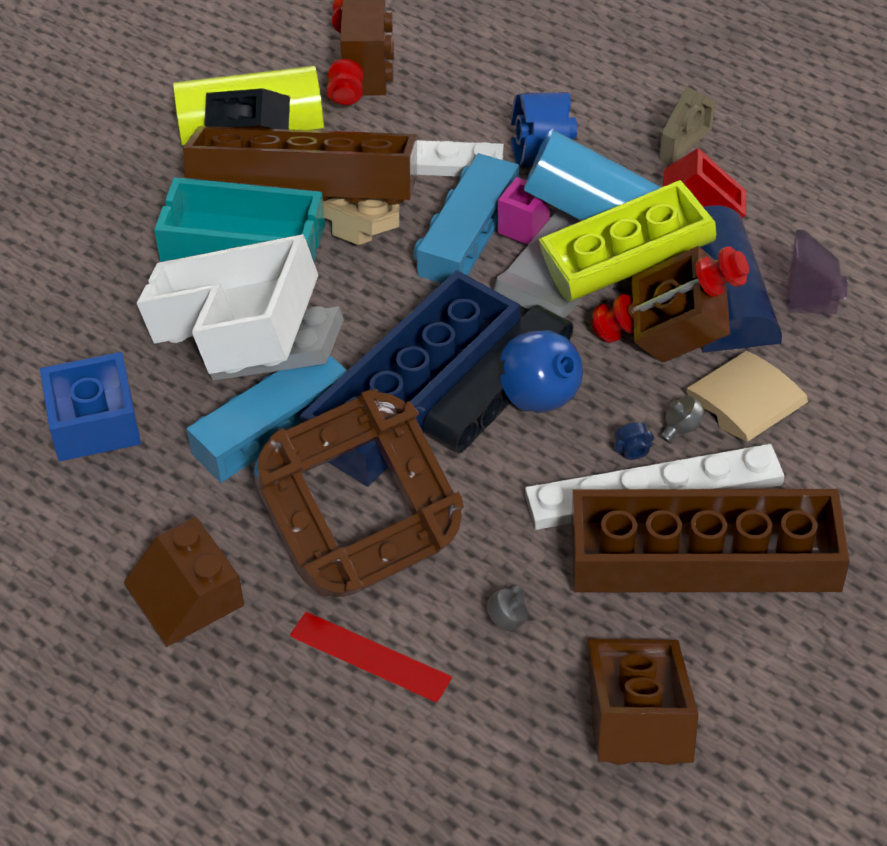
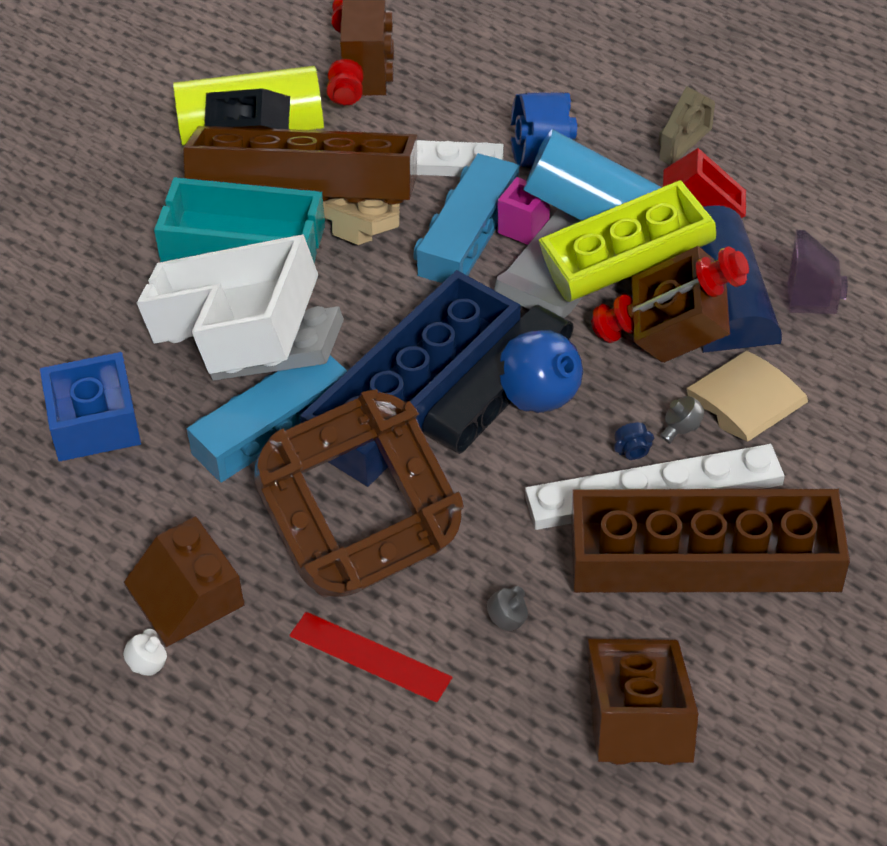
none -> white piece [123,629,167,676]

